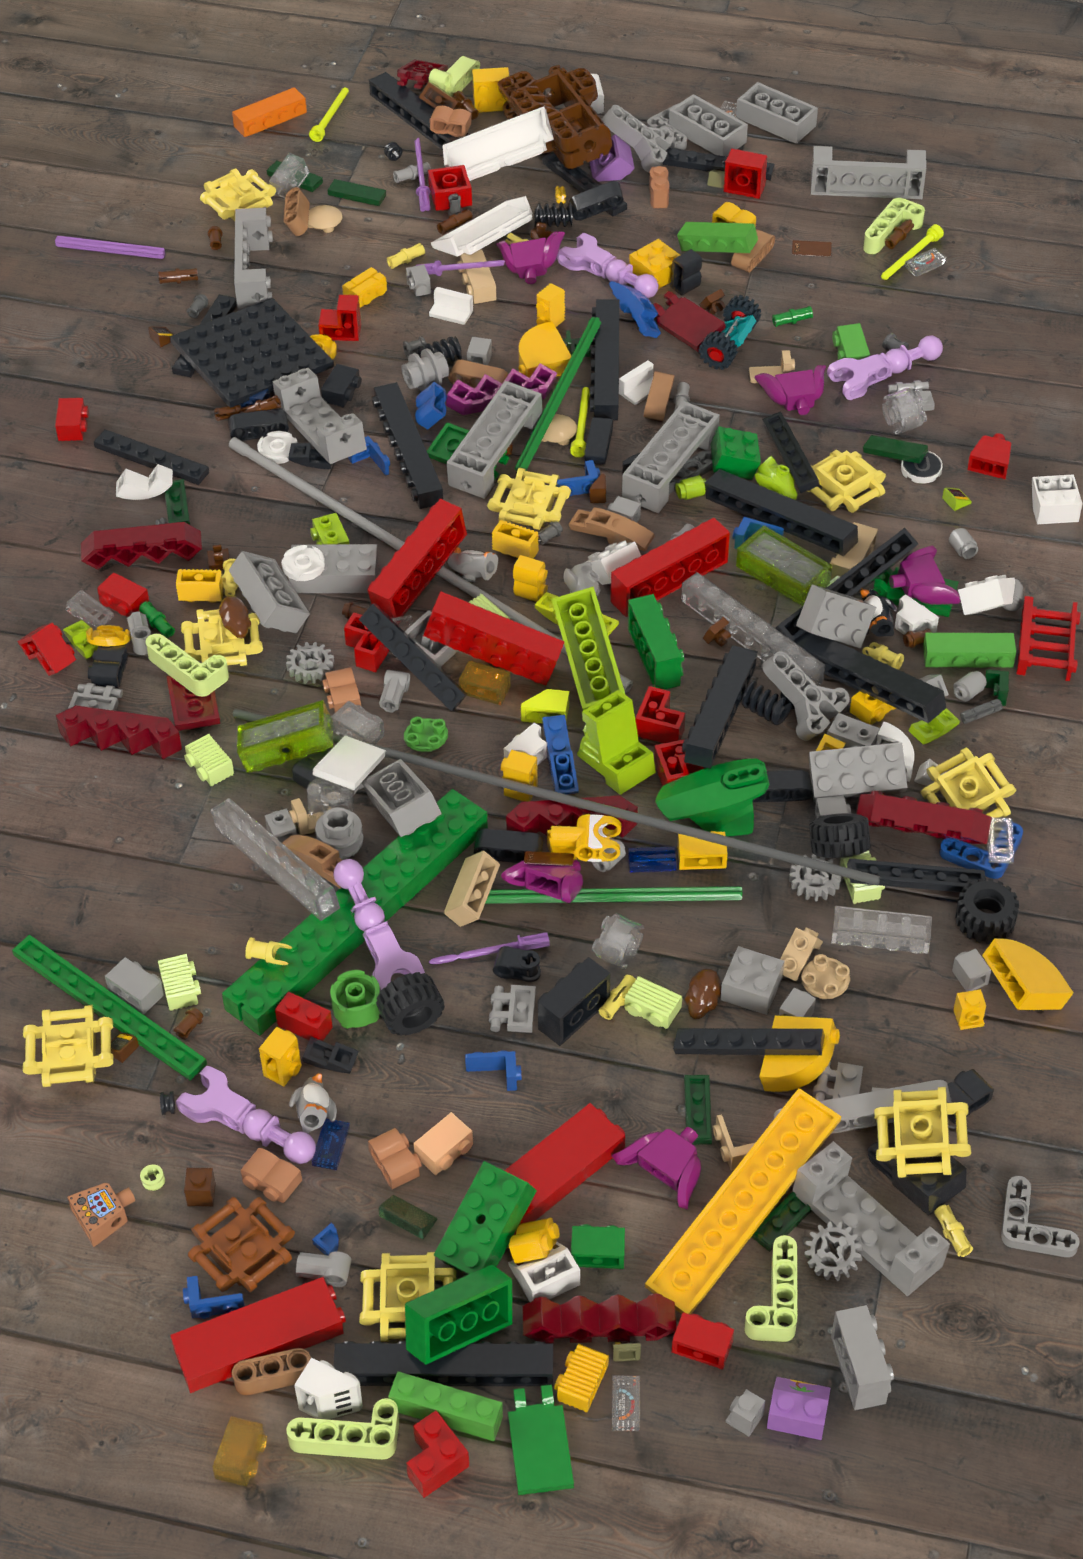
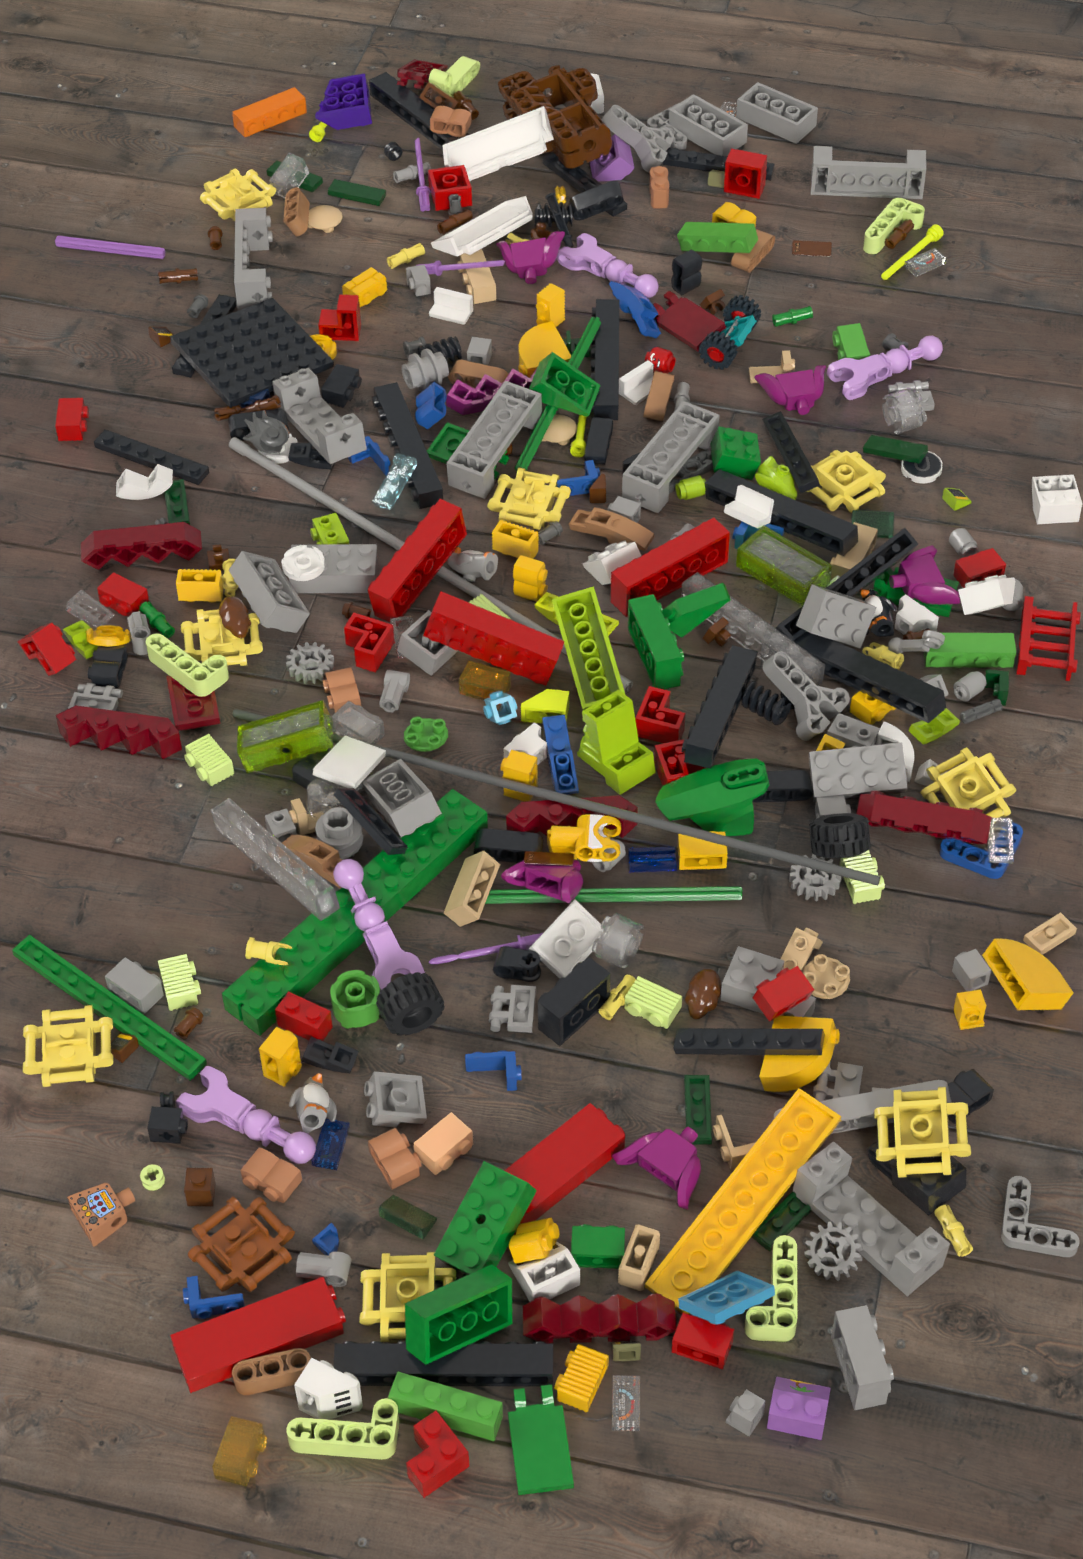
black plate [359,603,468,711] -> none
yellow brick [472,67,511,112] -> none
light grey animal [563,562,601,597] -> none
yellow brick [629,239,680,289] -> none
clear brick [831,906,932,954] -> none
black plate [847,858,987,892] -> none
black tyre [955,879,1019,944] -> none
red torso [967,433,1011,479] -> none
none -> black brick [147,1106,188,1144]
none -> dark grey hair [243,410,289,454]
none -> dark purple wedge [315,73,372,130]
none -> black tile [334,788,408,855]
none -> light grey plate [364,1071,427,1127]
none -> clear light blue plate [372,453,417,510]
none -> medium azure brick [483,691,517,725]
none -> green slope [529,352,601,417]
none -> white tile [529,900,610,978]
none -> black piece [545,193,574,248]
none -> tan brick [618,1224,660,1291]
none -> red head [645,347,676,374]
none -> green slope [663,583,731,638]
none -> dark azure plate [678,1271,775,1324]
none -> white panel [724,485,774,529]
none -> red brick [752,965,815,1022]
none -> clear green slope [851,510,894,538]
none -> light grey piece [888,630,945,654]
none -> red brick [953,548,1006,588]
none -> tan plate [1023,912,1077,955]

